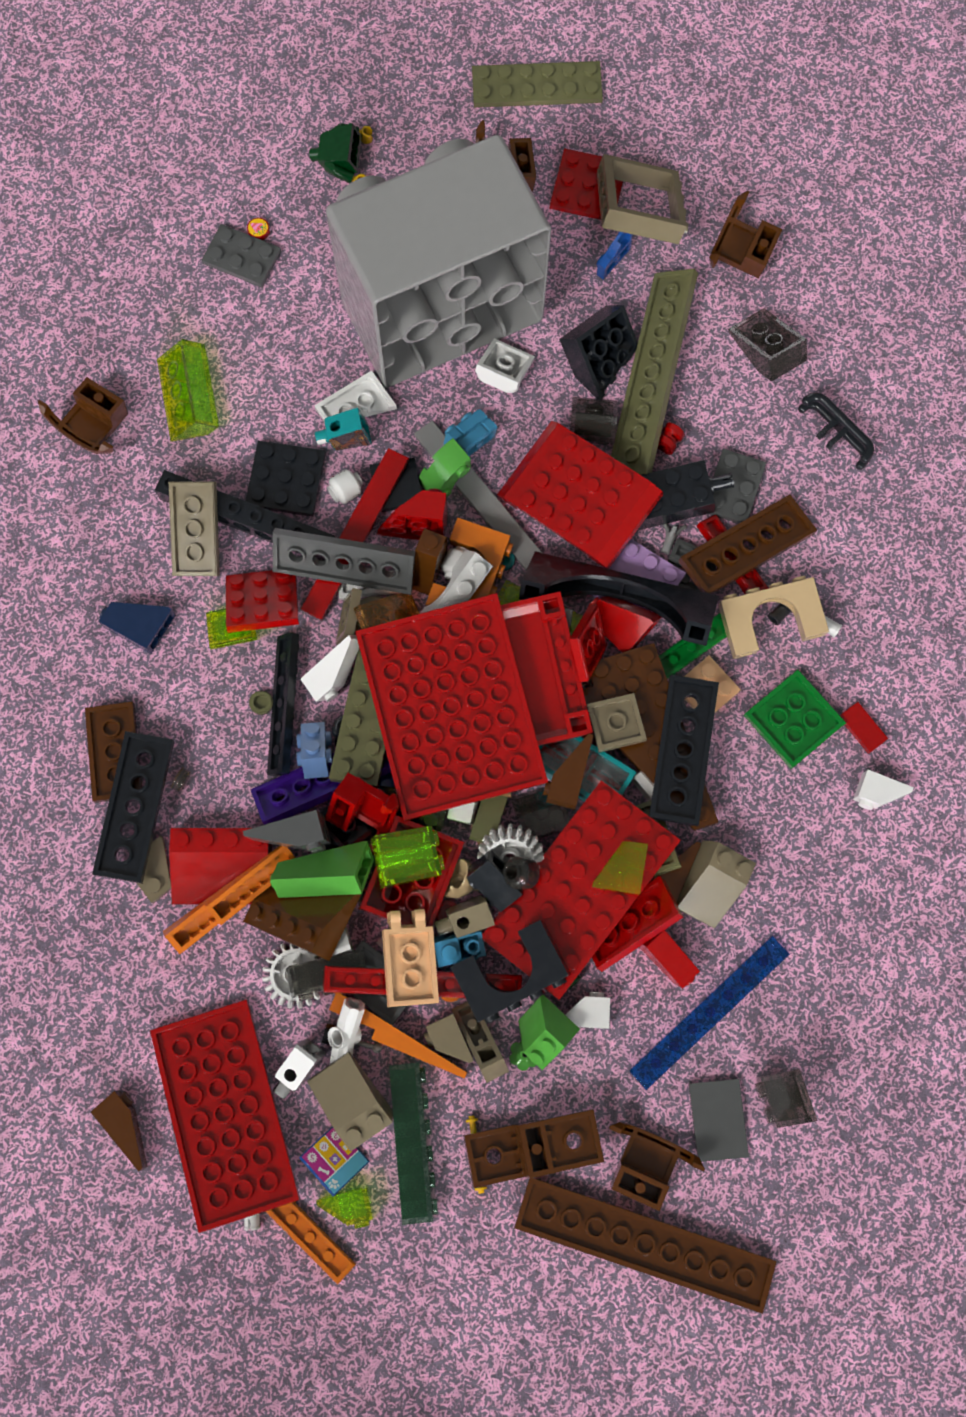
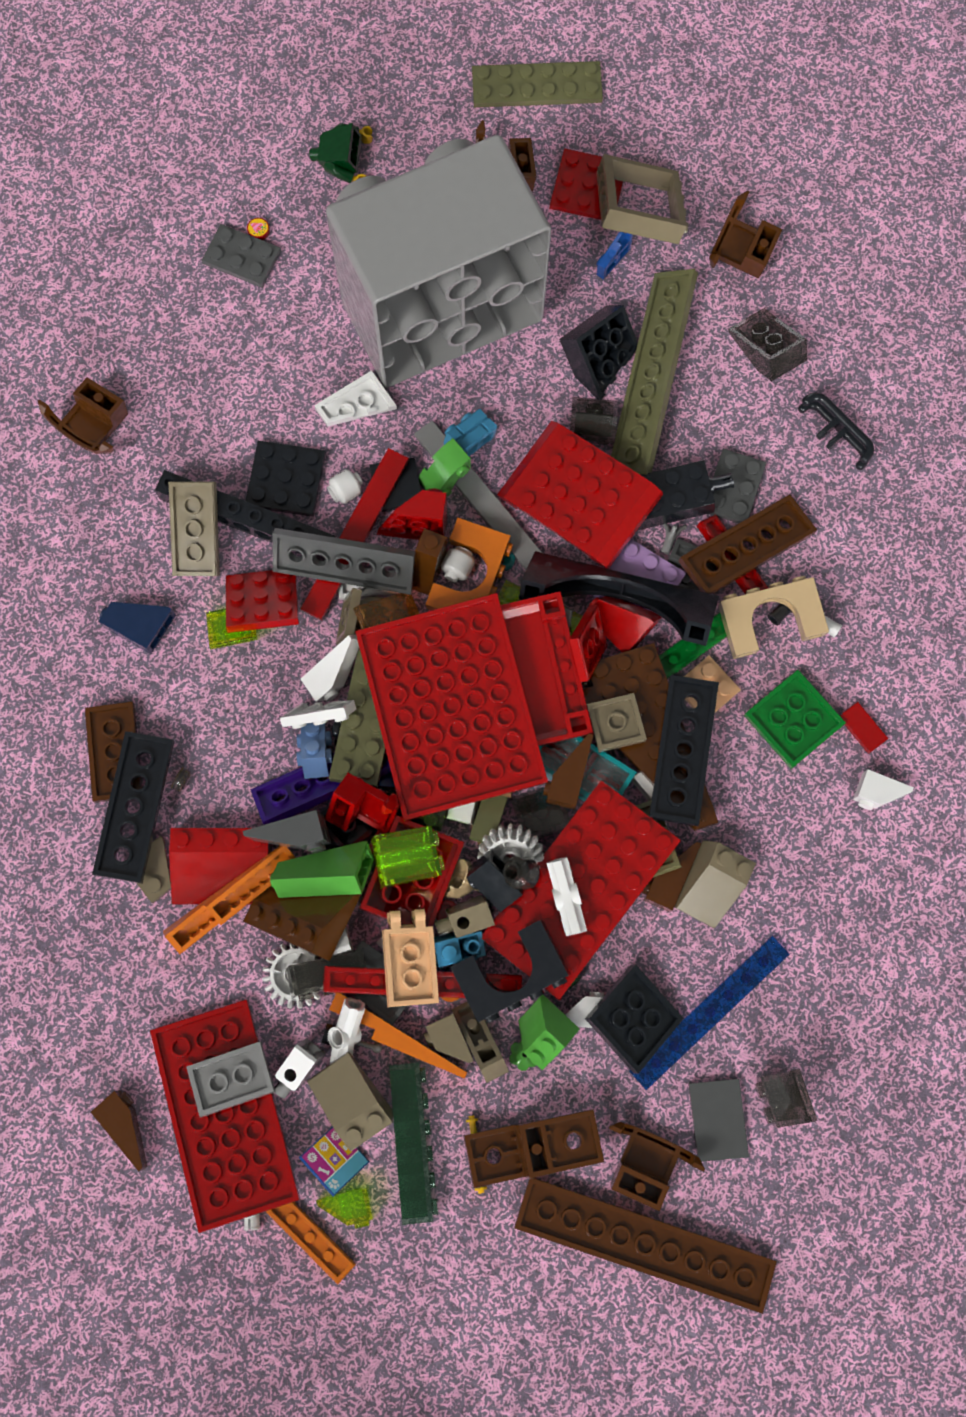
clear neon green slope [157,339,219,442] -> none
olive tile [249,691,273,715] -> none
black plate [267,632,299,776] -> none
teal torso [315,408,372,451] -> none
white arch [420,550,493,614] -> none
white slope [475,338,535,393] -> none
clear neon green slope [592,841,648,895] -> none
red plate [592,876,683,972] -> none
red slope [639,930,700,989] -> none
red wheel [658,422,685,455] -> none
none -> light grey plate [187,1042,275,1117]
none -> white wing [280,700,356,729]
none -> white piece [547,857,587,936]
none -> black plate [585,964,684,1074]

